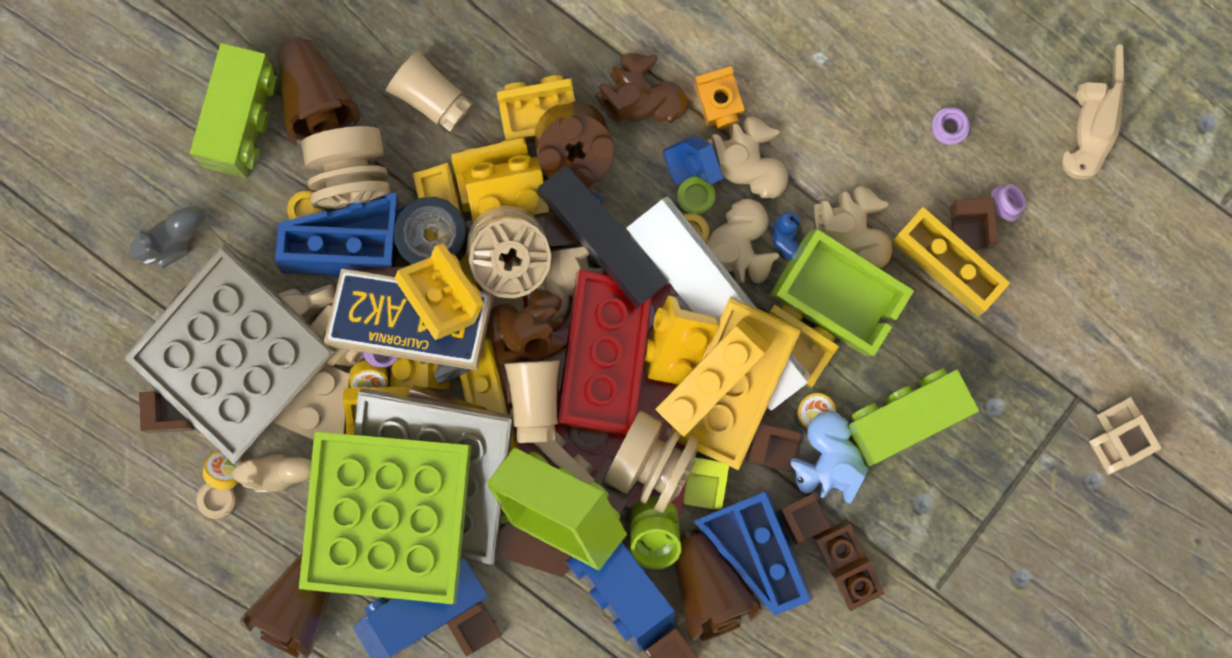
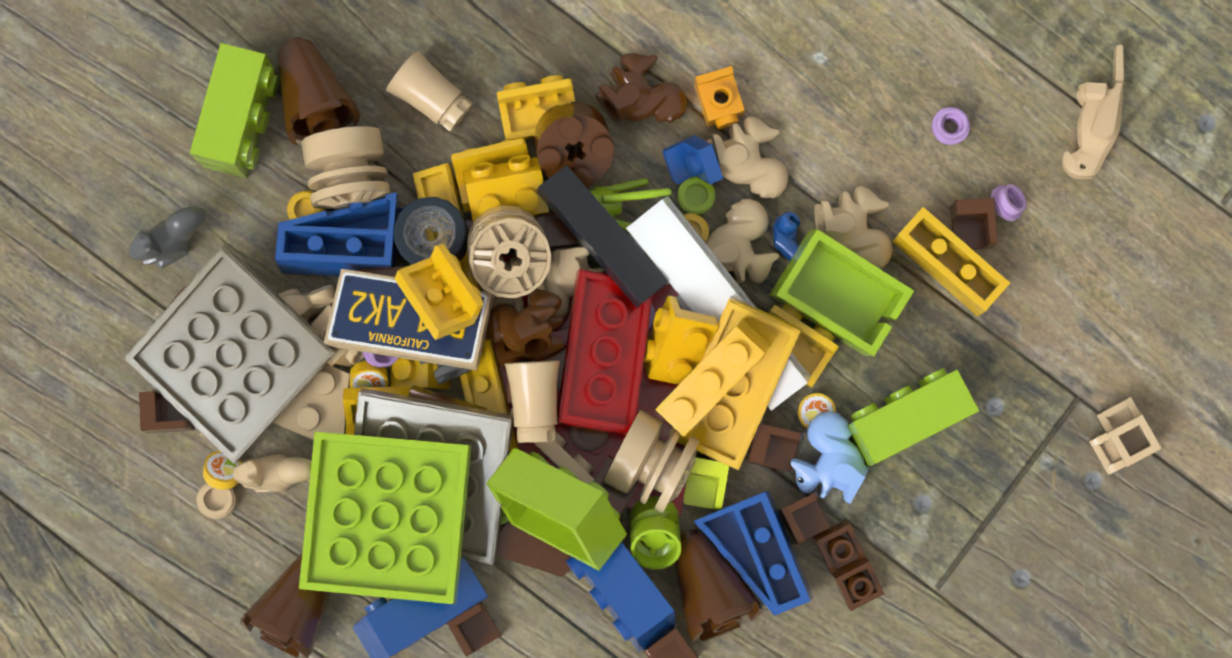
none -> lime plant [589,178,672,231]

